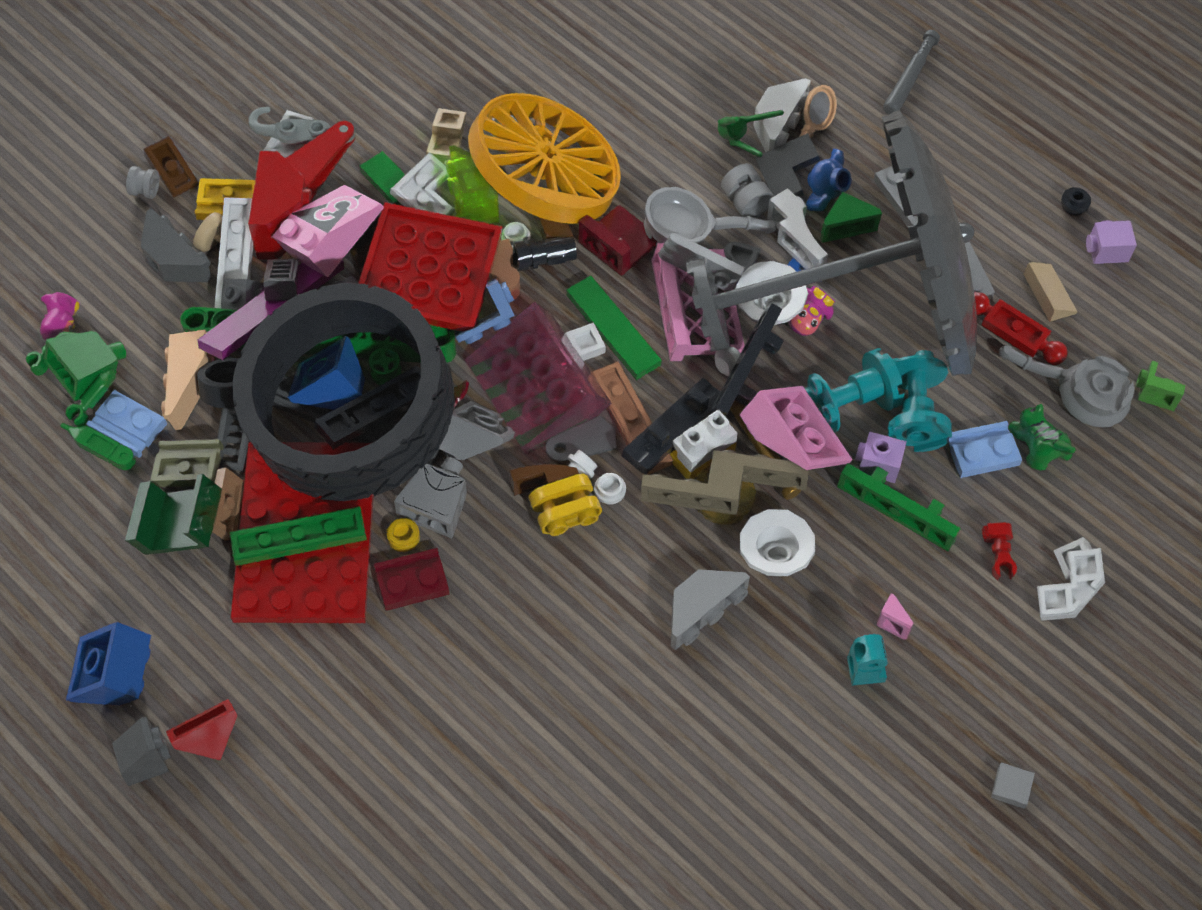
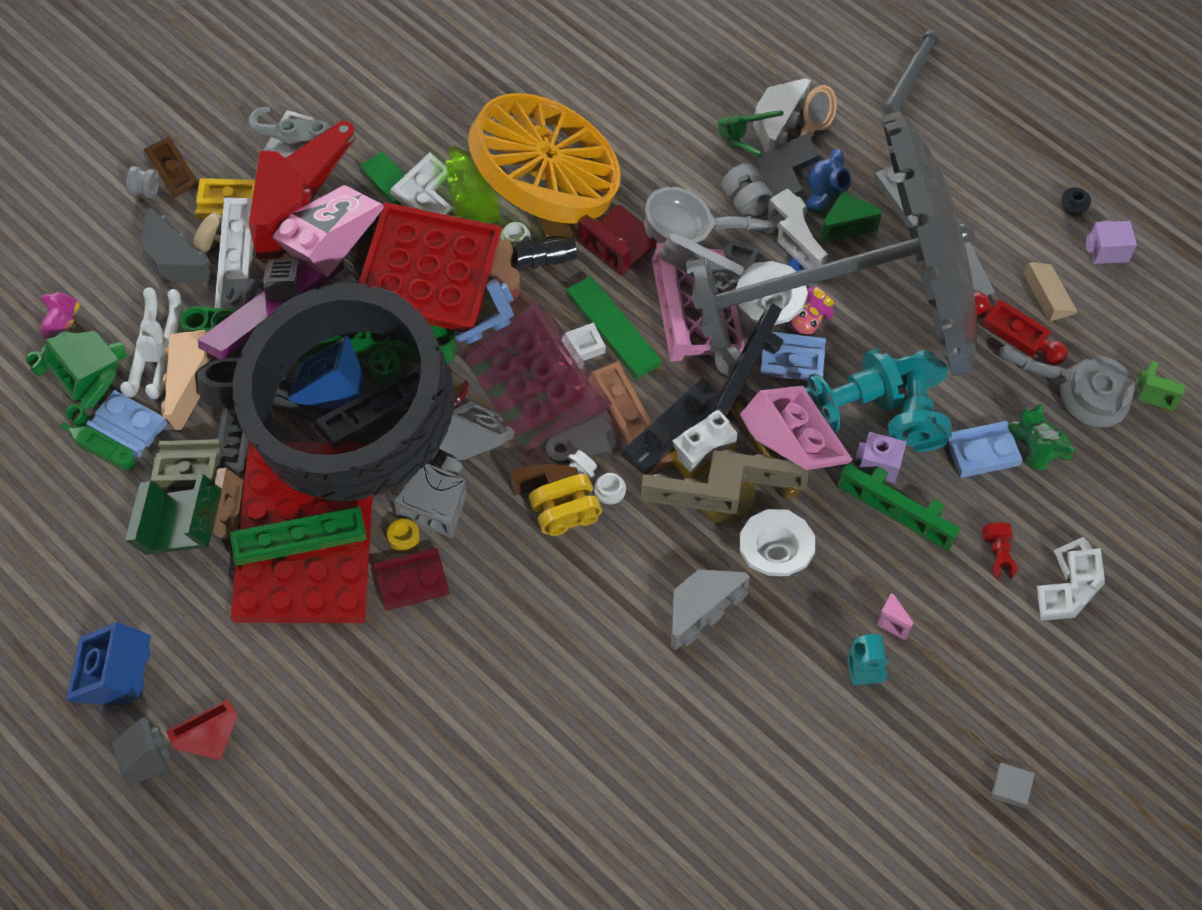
tan slope [426,108,466,166] -> none
none -> white piece [120,287,182,400]
none -> light blue plate [760,332,826,381]

